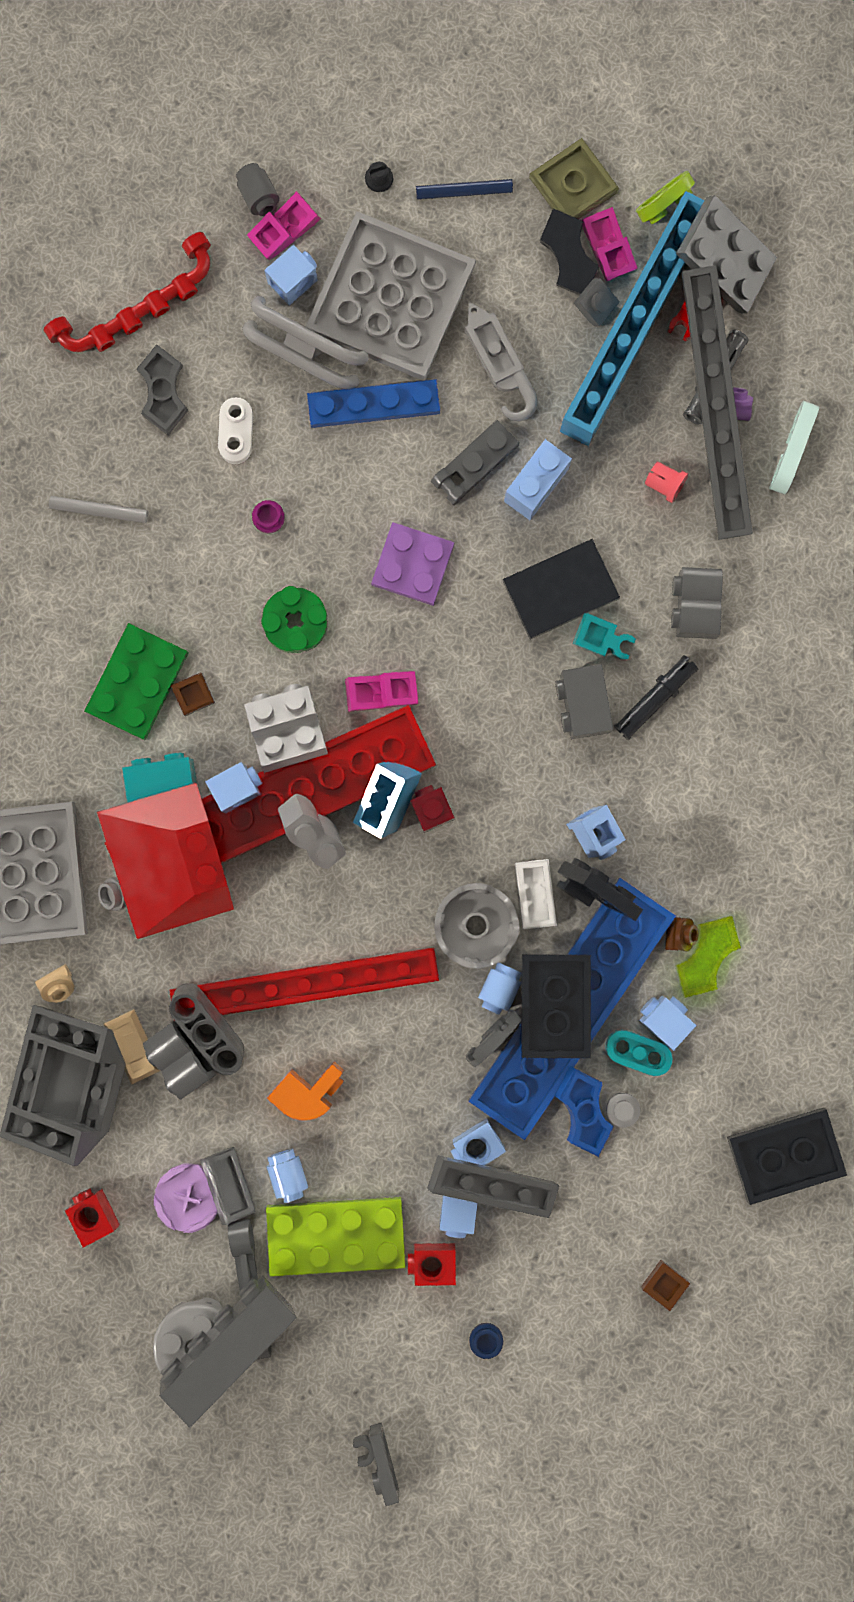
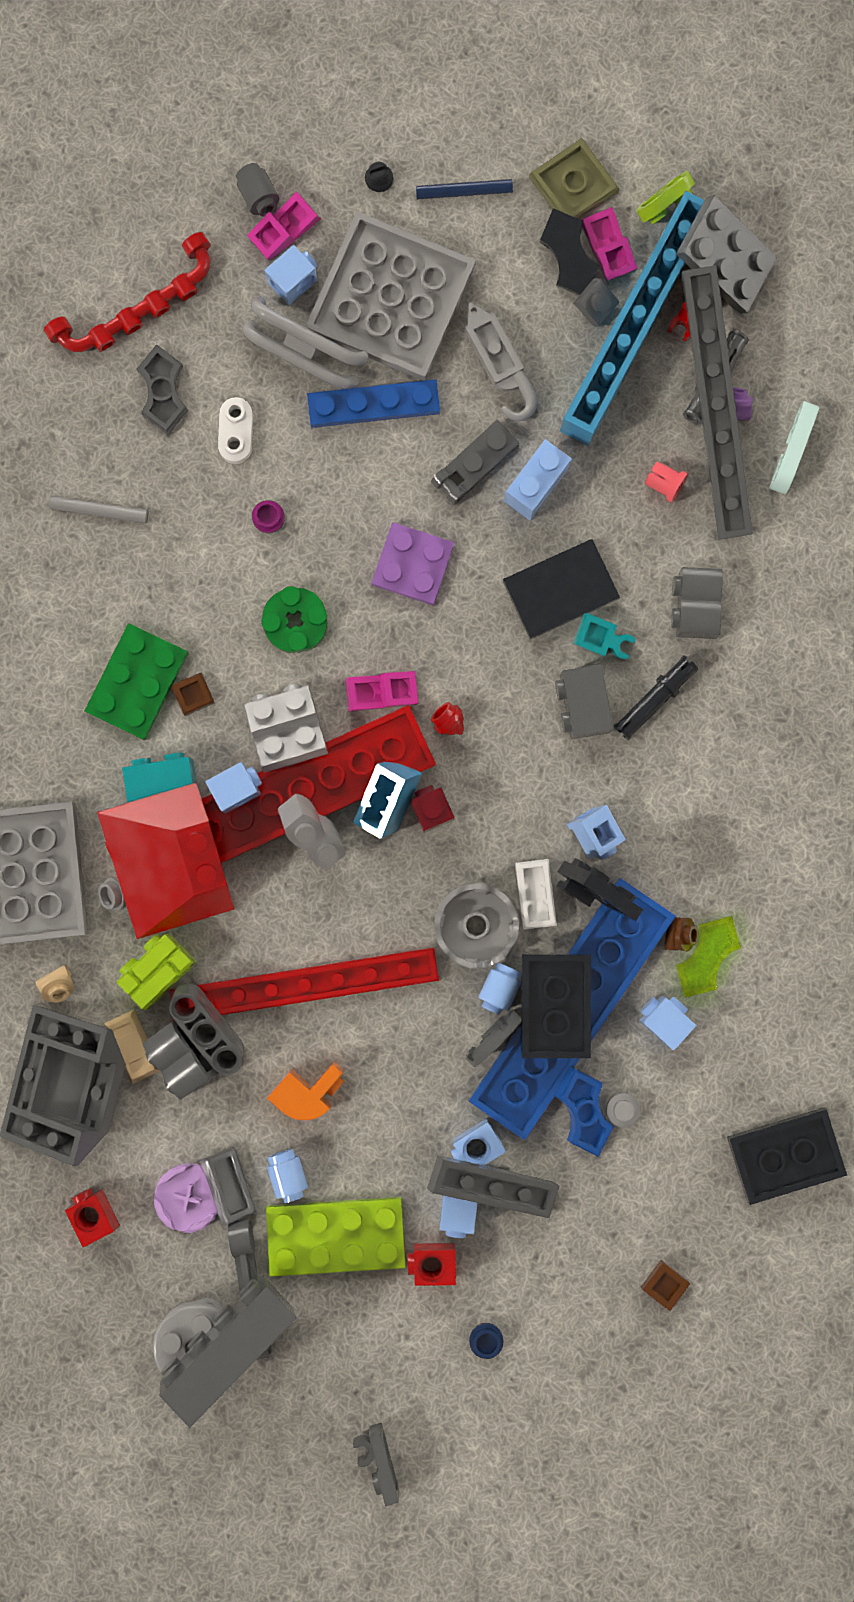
teal plate [605,1029,673,1076] -> none
none -> lime brick [116,933,197,1011]
none -> red plate [431,702,464,735]

